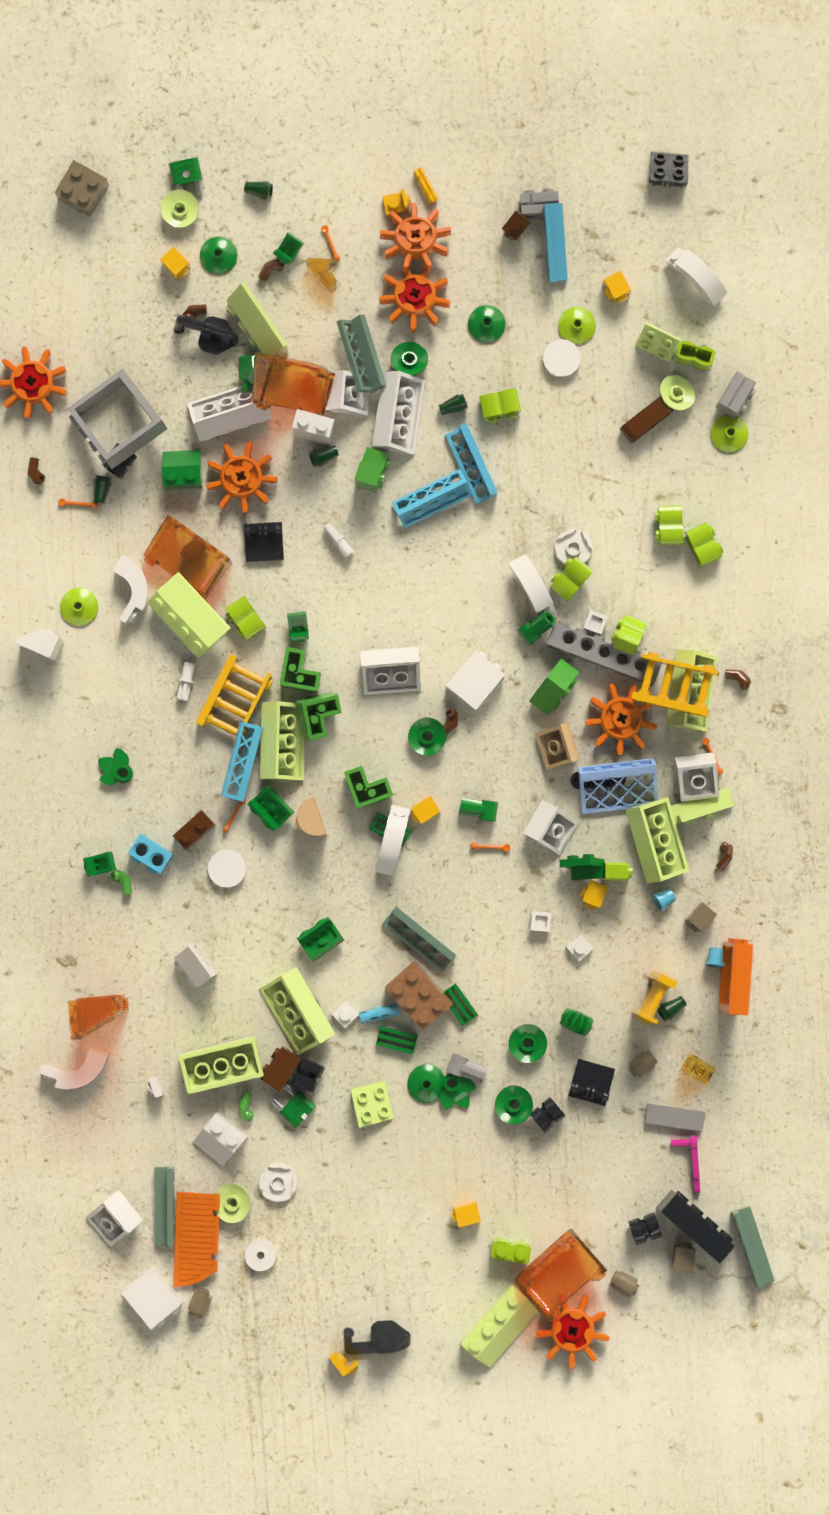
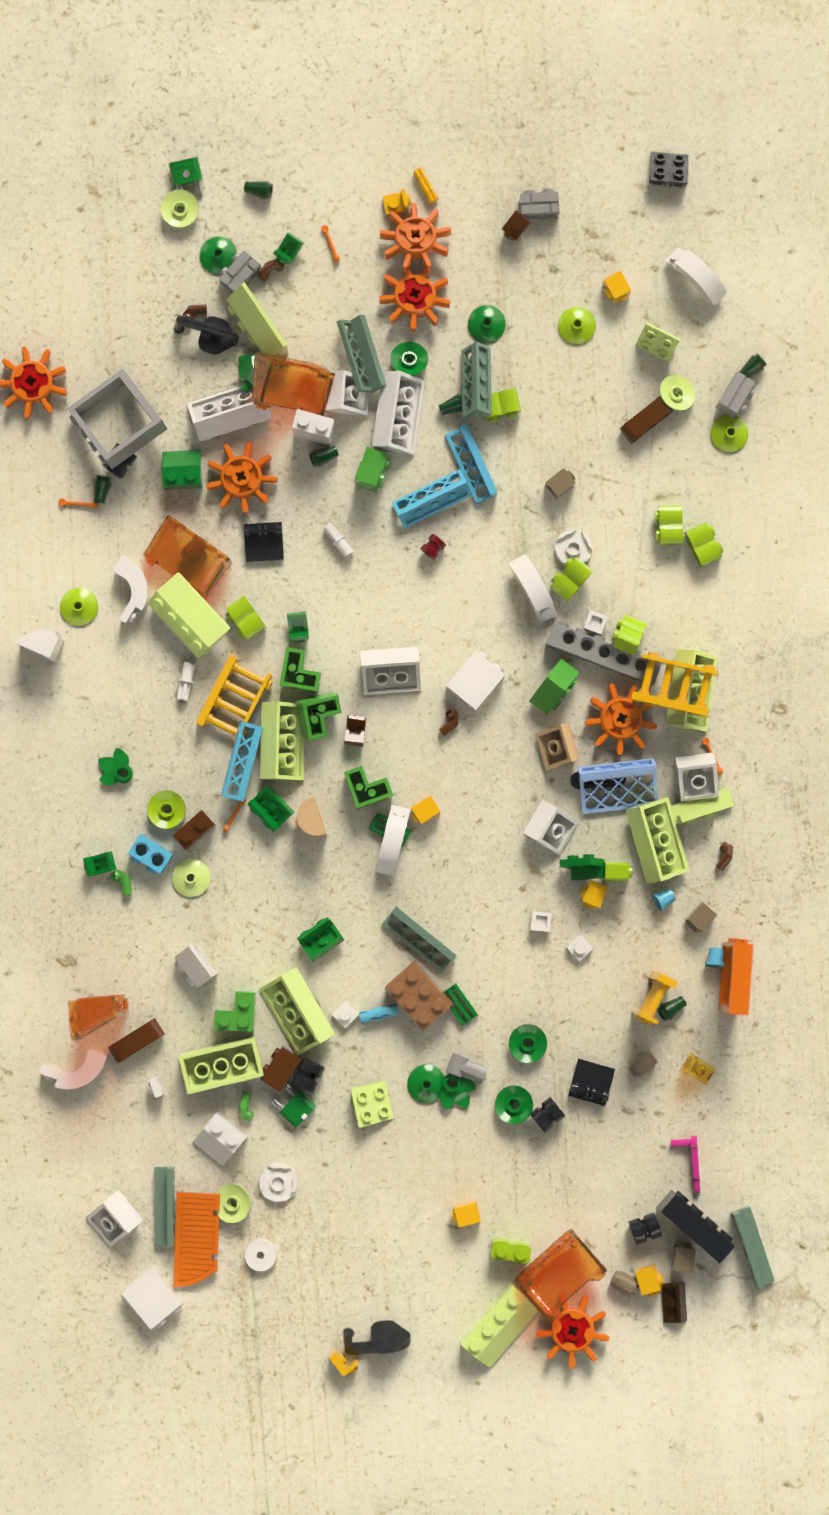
reddish brown arm [27,457,45,485] -> none
dark tan brick [55,160,109,217] -> none
yellow brick [160,246,191,280] -> none
dark tan brick [188,1288,212,1319] -> none
white tile [208,849,246,888] -> none
clear yellow slope [306,258,337,293] -> none
green tile [376,1026,418,1054] -> none
green dish [408,717,446,756] -> none
green piece [459,798,498,822] -> none
orange hinge [470,842,510,852] -> none
green piece [517,611,556,646] -> none
medium azure fence [543,203,568,282] -> none
white tile [543,339,581,378] -> none
green gear [560,1008,594,1036] -> none
light grey tile [645,1103,705,1132] -> none
lime brick [673,341,716,371] -> none
reddish brown arm [725,669,751,690] -> none
none -> reddish brown beam [107,1018,165,1064]
none -> lime dish [147,790,186,829]
none -> yellowish green dish [172,859,211,897]
none -> bright green brick [214,991,256,1032]
none -> light grey brick [219,250,262,293]
none -> reddish brown bracket [344,715,366,747]
none -> dark red wheel [420,534,447,560]
none -> sand green fence [461,341,492,419]
none -> dark tan brick [545,468,576,500]
none -> yellow brick [635,1264,664,1297]
none -> dark brown slope [662,1282,687,1323]
none -> dark green cone [739,353,767,378]

